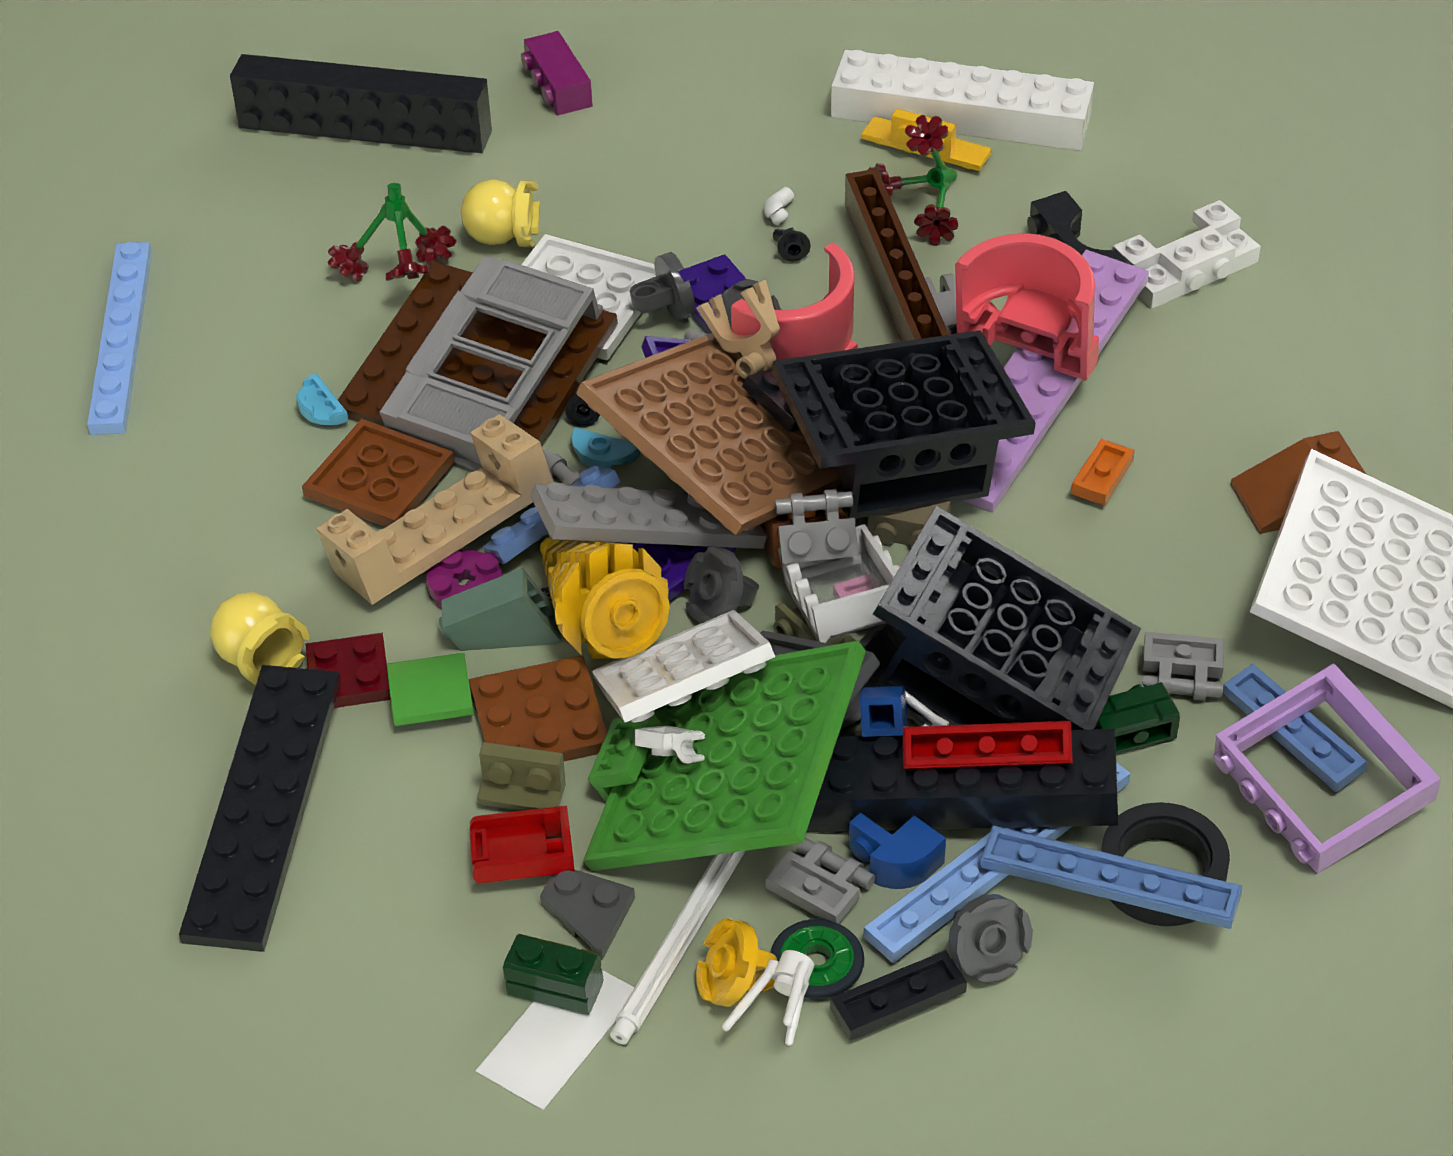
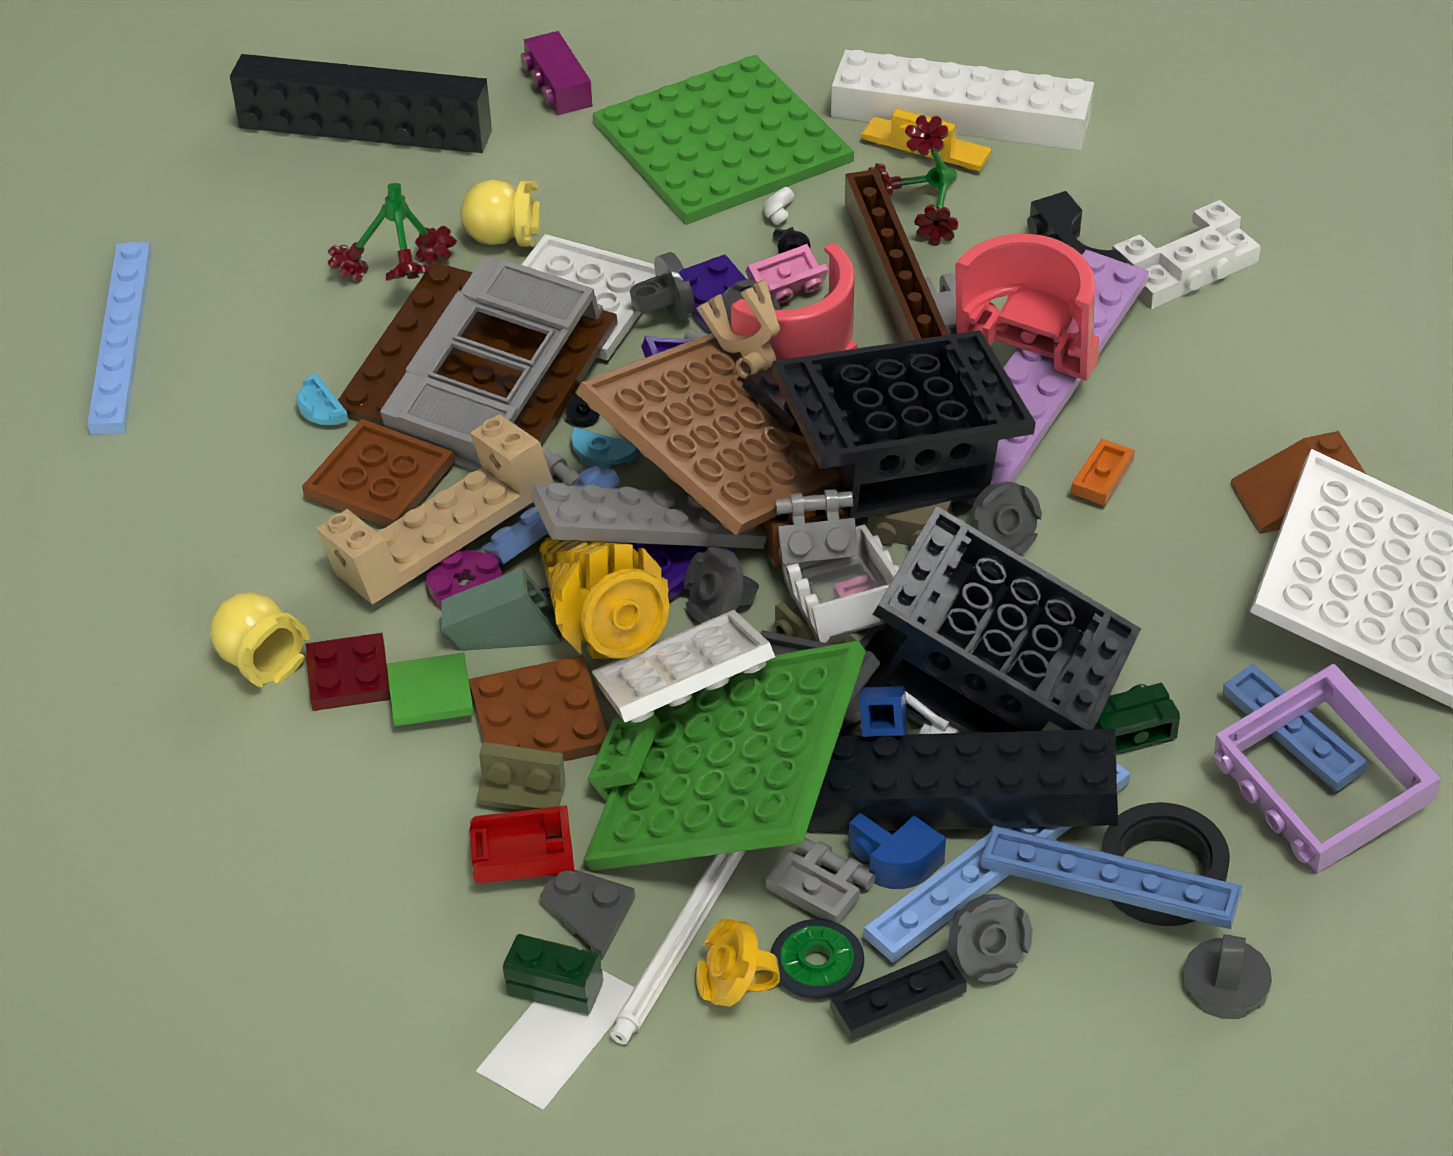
black plate [179,665,341,952] -> none
white plate [635,725,705,764] -> none
white plant [722,950,815,1046] -> none
red slope [903,721,1073,769] -> none
light grey plate [1142,632,1224,701] -> none
none -> bright green plate [593,55,854,225]
none -> bright pink bracket [745,244,829,304]
none -> dark grey tile [969,481,1042,554]
none -> dark grey tile [1183,934,1272,1019]

